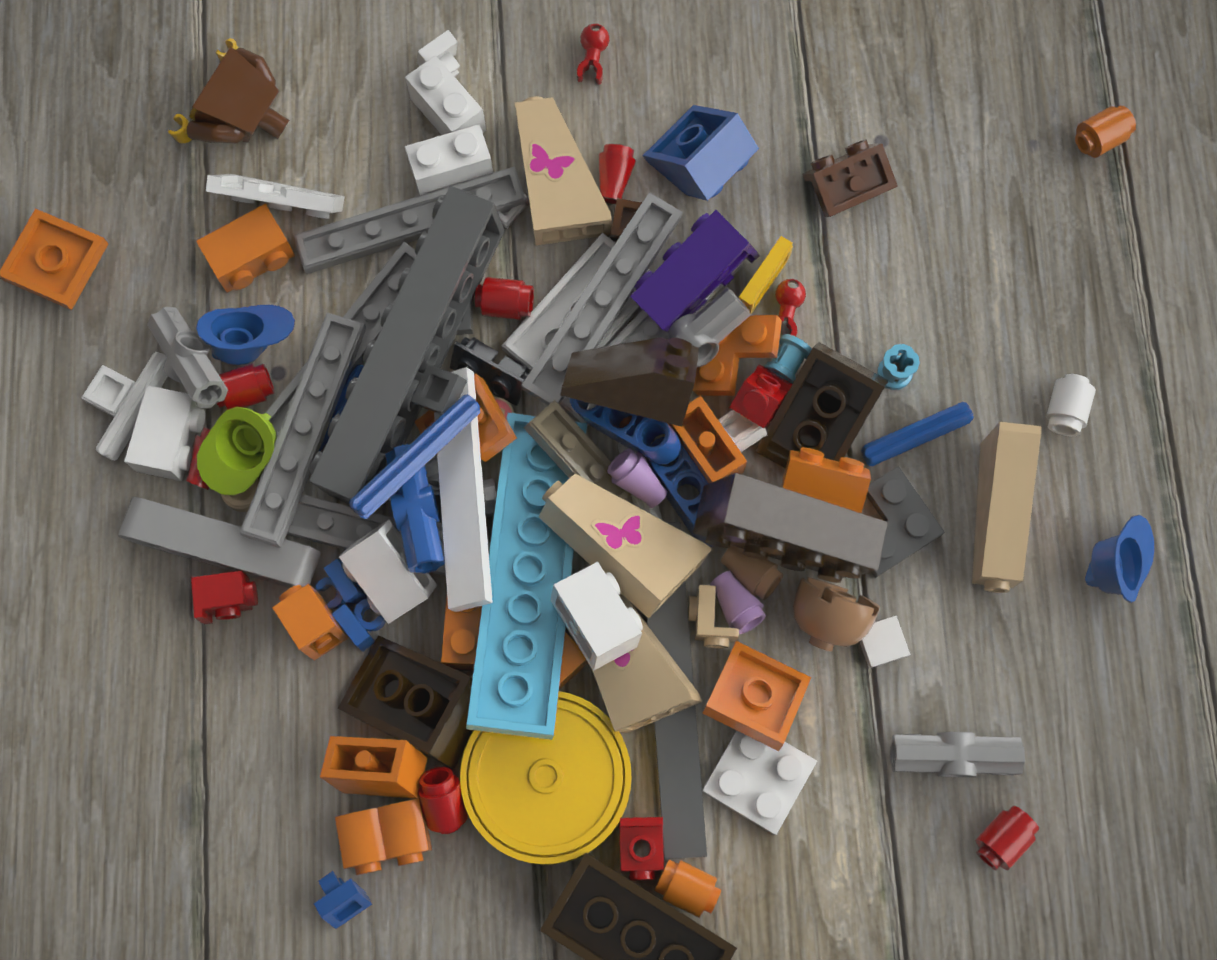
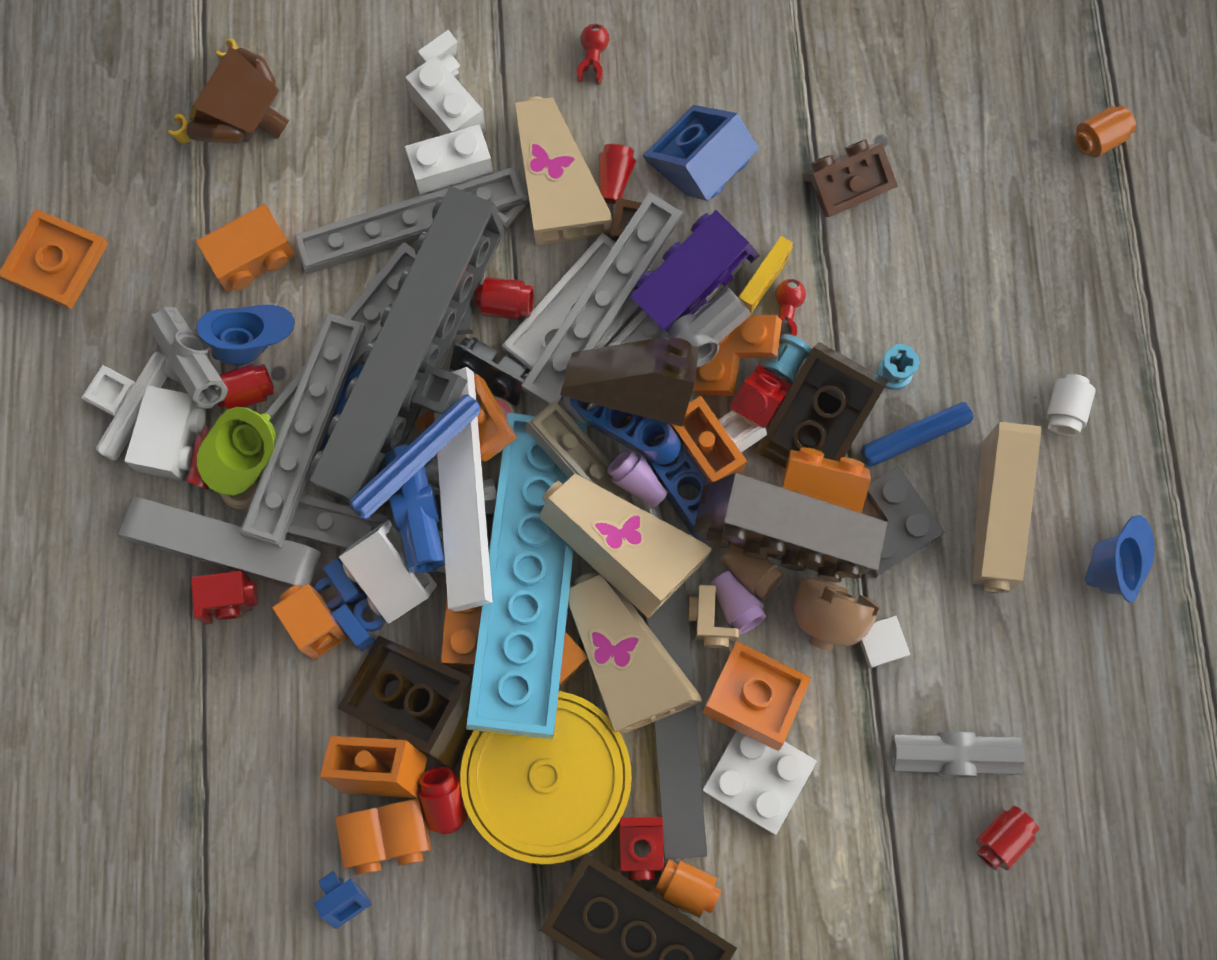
white wing [206,174,345,219] -> none
white brick [551,562,643,671] -> none

